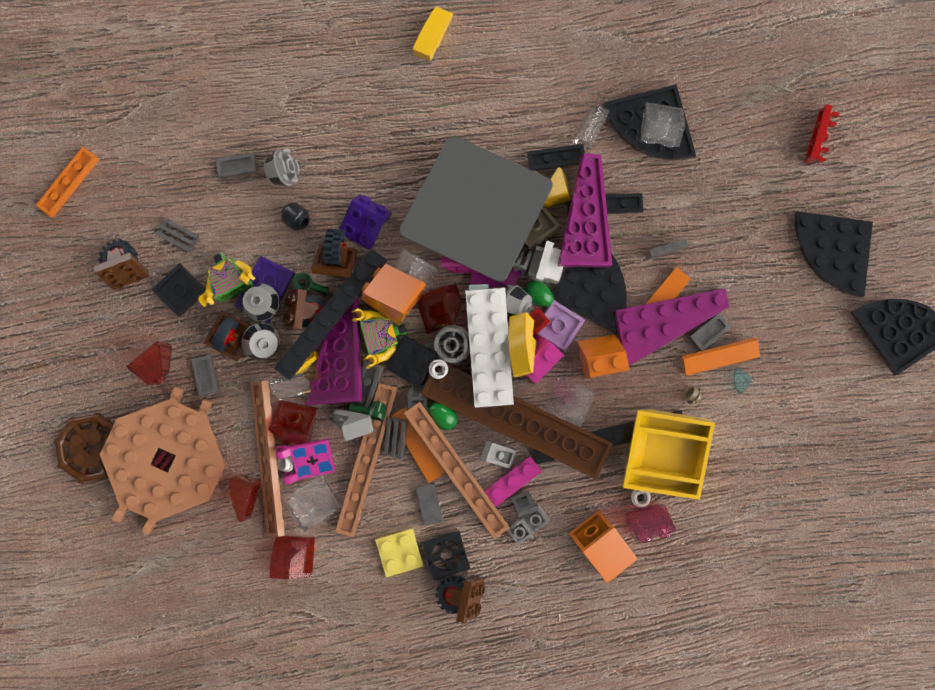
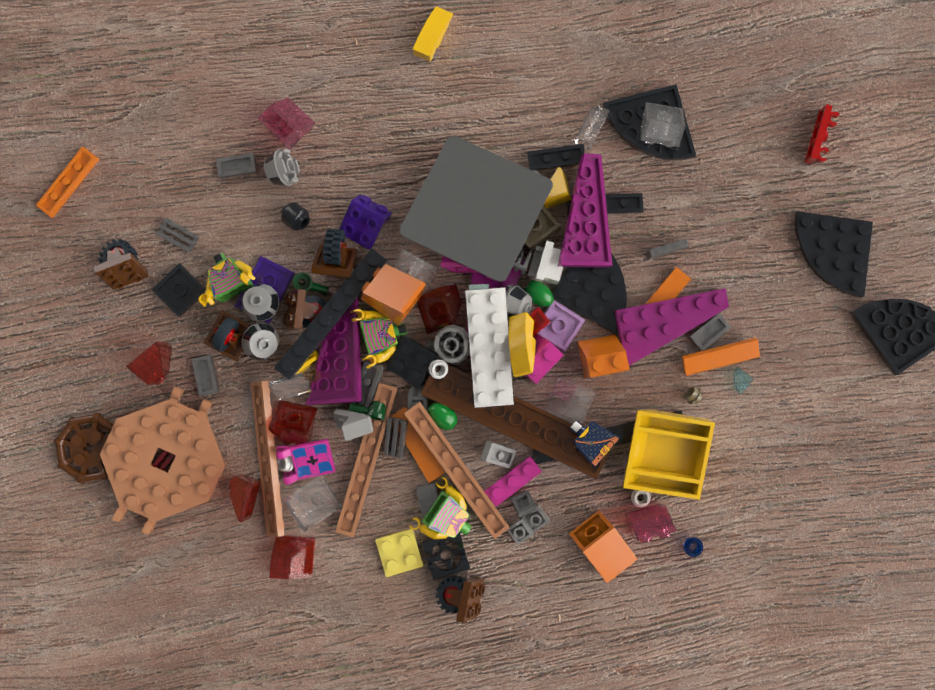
none -> clear pink slope [258,97,315,150]
none -> torso [409,477,471,539]
none -> torso [569,420,620,468]
none -> clear blue plate [683,537,703,557]

